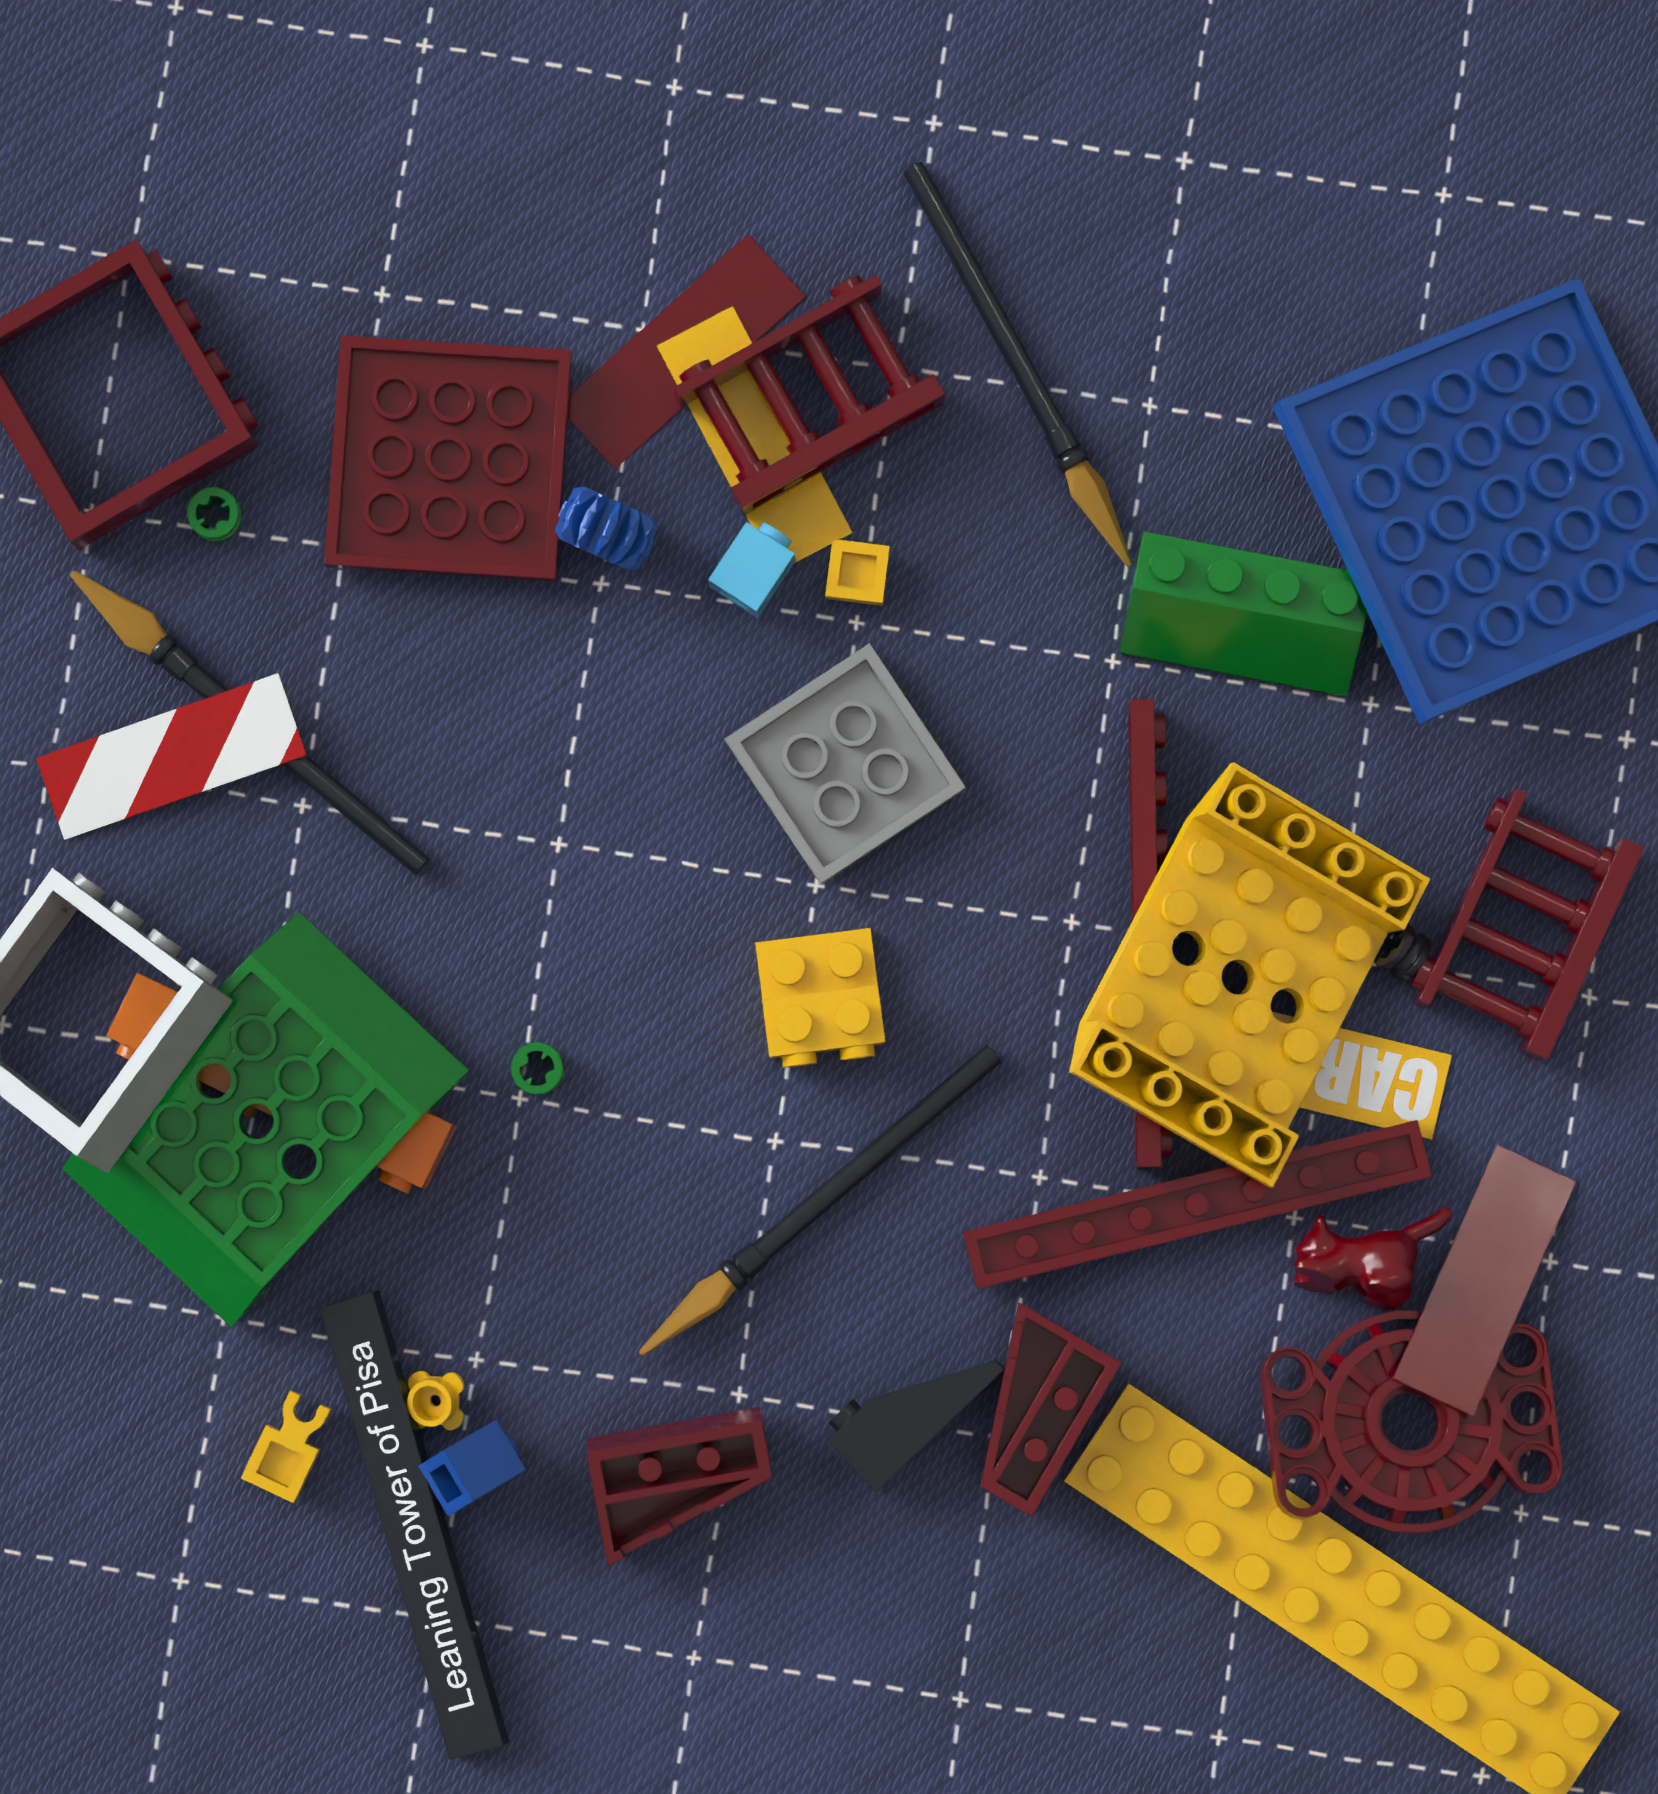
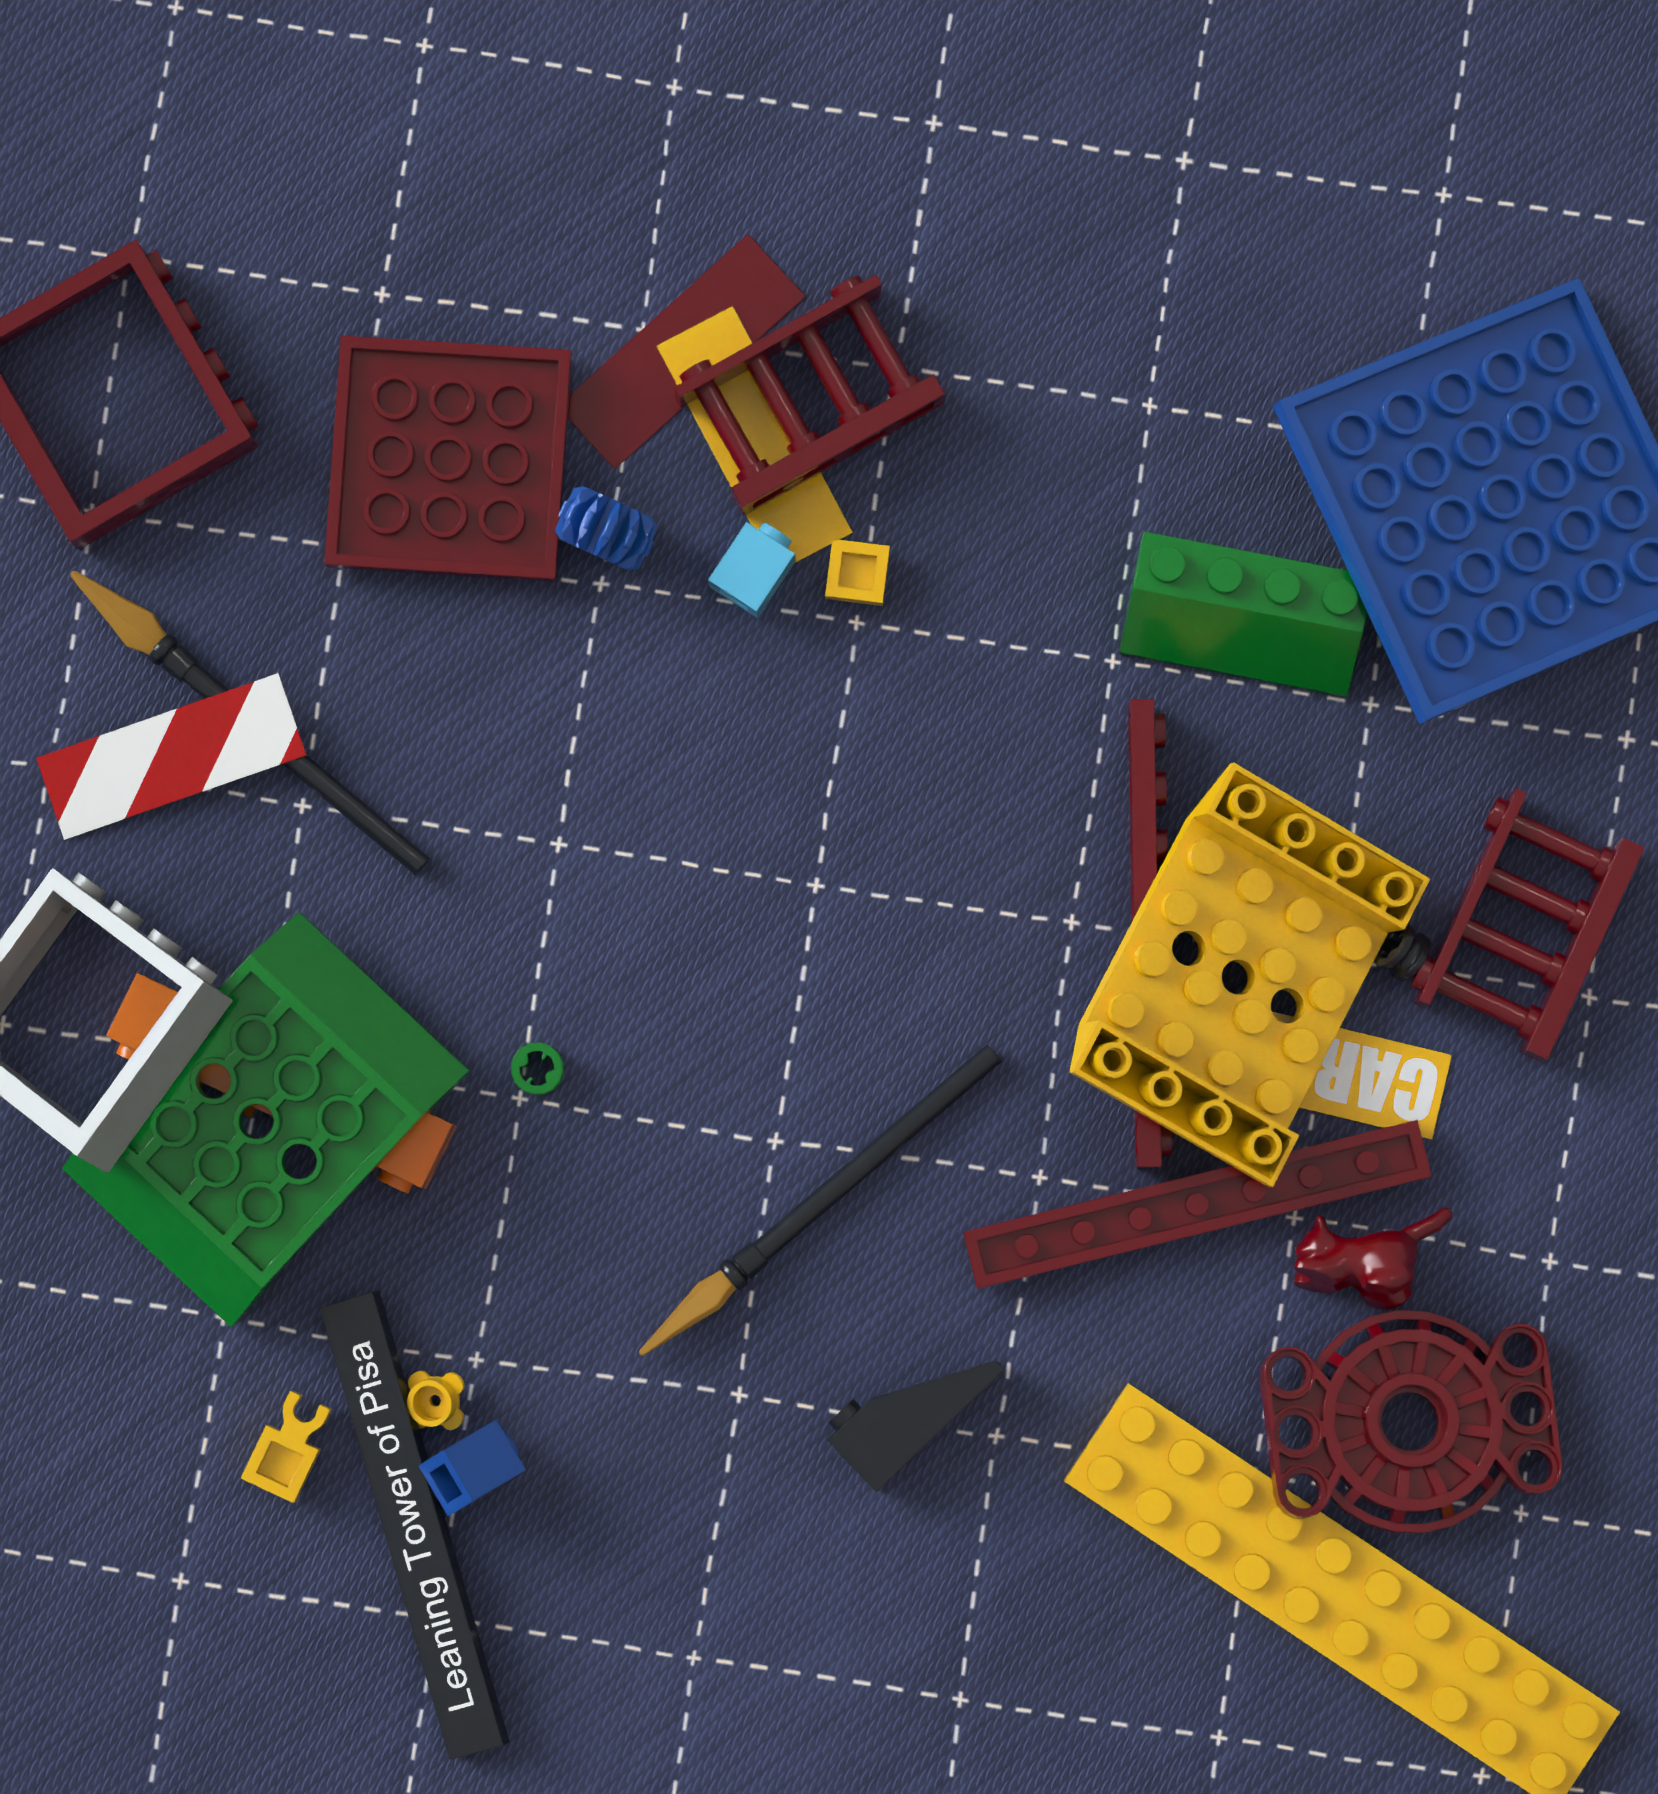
green bush [187,487,242,542] -> none
dark red wedge [586,1406,772,1566] -> none
light grey plate [724,643,966,885] -> none
yellow plate [755,928,885,1068] -> none
black piece [903,162,1132,567] -> none
dark red wedge [980,1303,1121,1517] -> none
sticker [1393,1145,1576,1416] -> none

